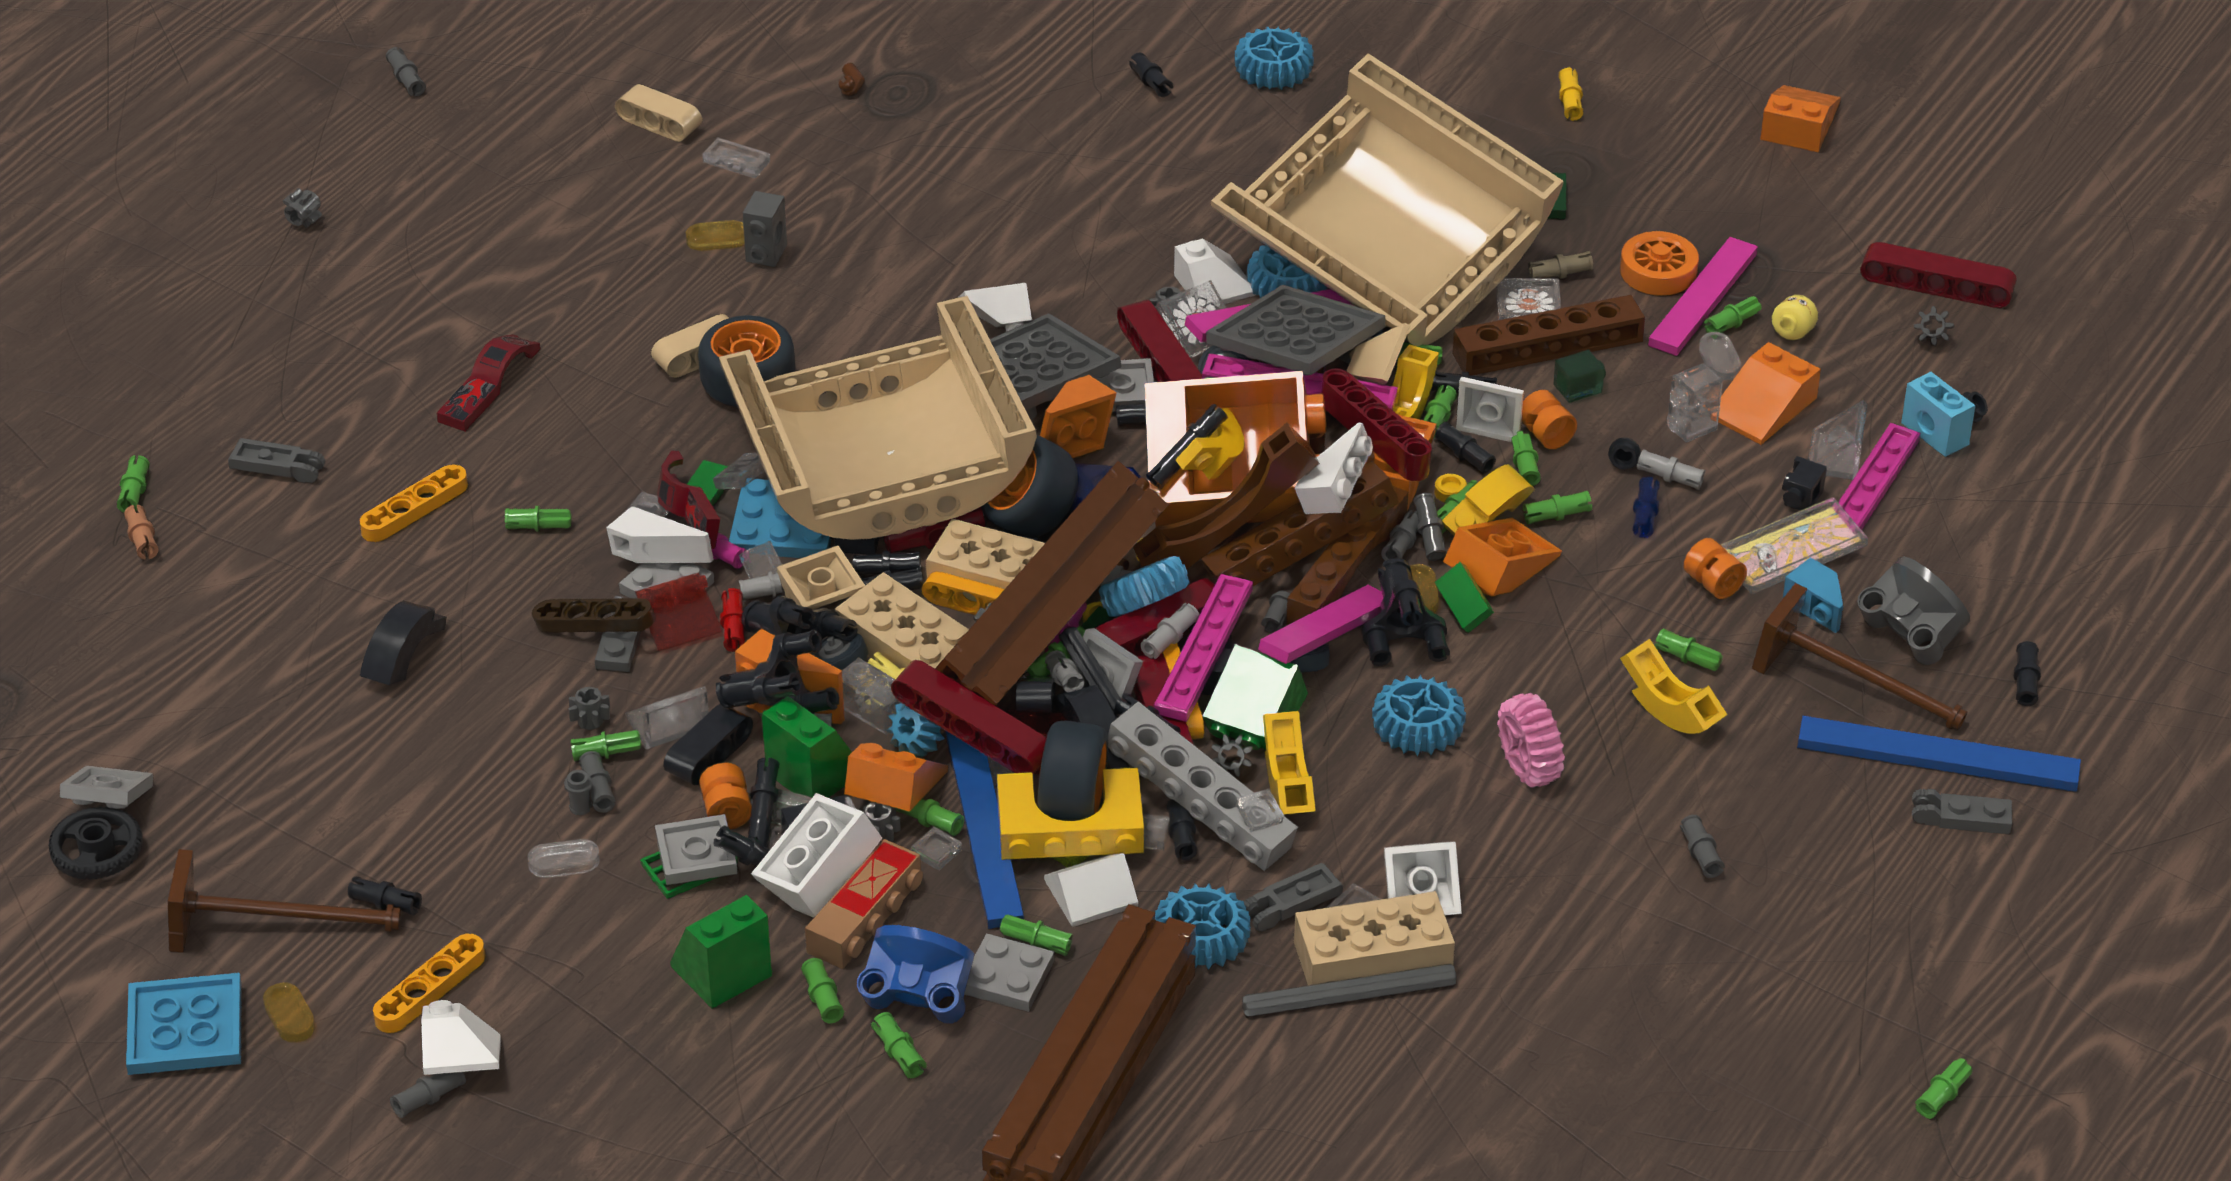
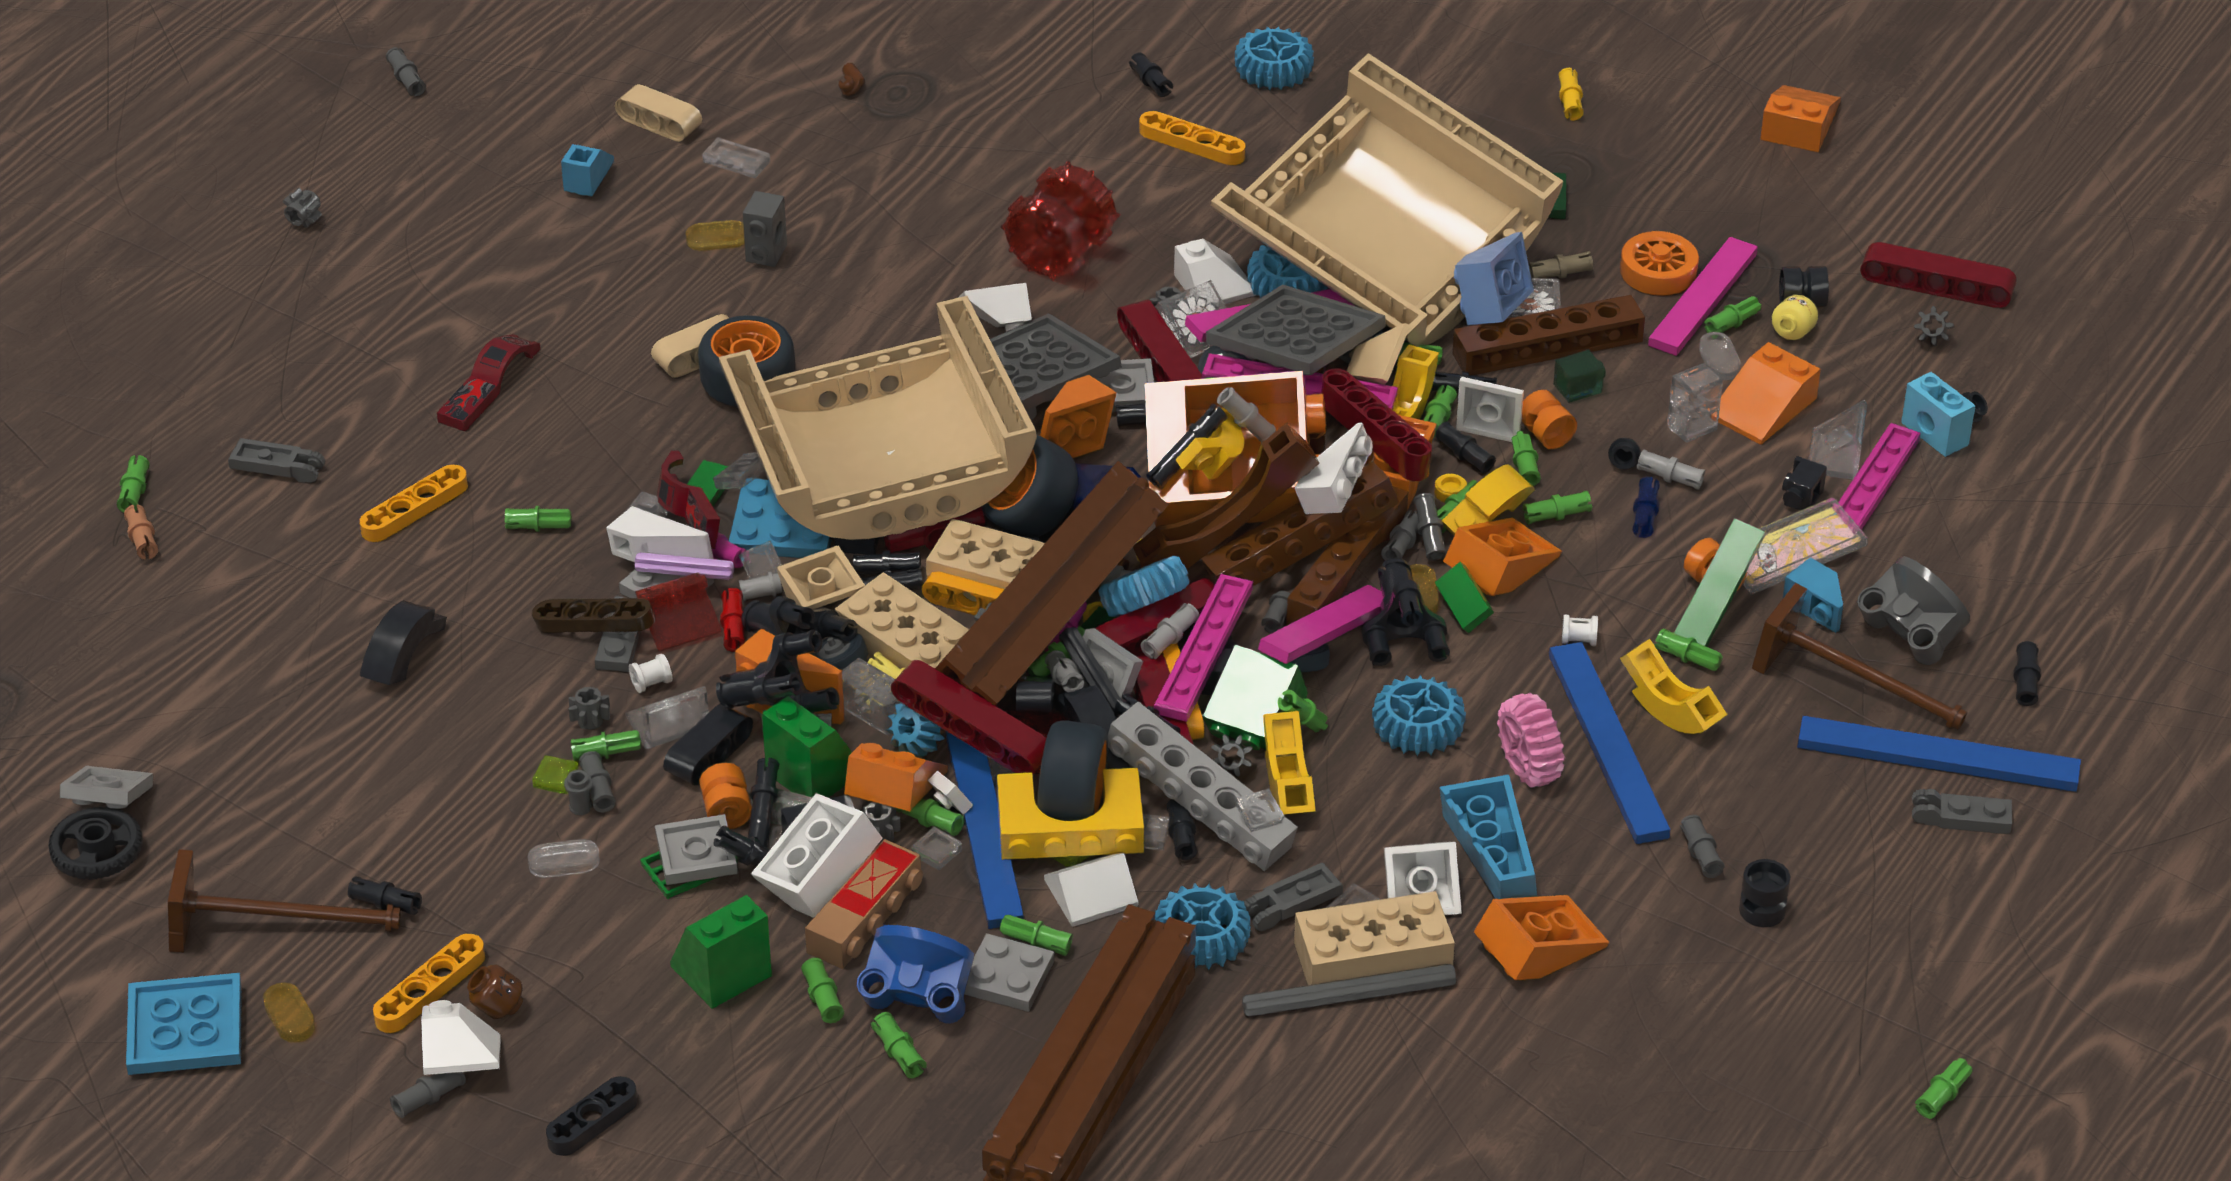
none -> reddish brown head [467,964,523,1019]
none -> clear neon green tile [532,755,579,794]
none -> black beam [546,1076,637,1156]
none -> dark azure slope [561,144,614,196]
none -> white bush [629,654,673,693]
none -> lavender axle [635,552,734,580]
none -> white plate [928,771,973,815]
none -> clear red piece [1001,161,1120,281]
none -> light orange beam [1139,111,1246,165]
none -> light grey pin [1217,387,1276,443]
none -> bright green axle [1277,690,1328,732]
none -> dark azure wedge [1439,775,1537,899]
none -> medium blue slope [1454,232,1534,325]
none -> orange slope [1474,895,1609,980]
none -> blue tile [1549,642,1671,844]
none -> white bush [1562,615,1598,646]
none -> tile [1674,518,1765,647]
none -> black wheel [1739,859,1791,928]
none -> black wheel [1779,266,1829,307]

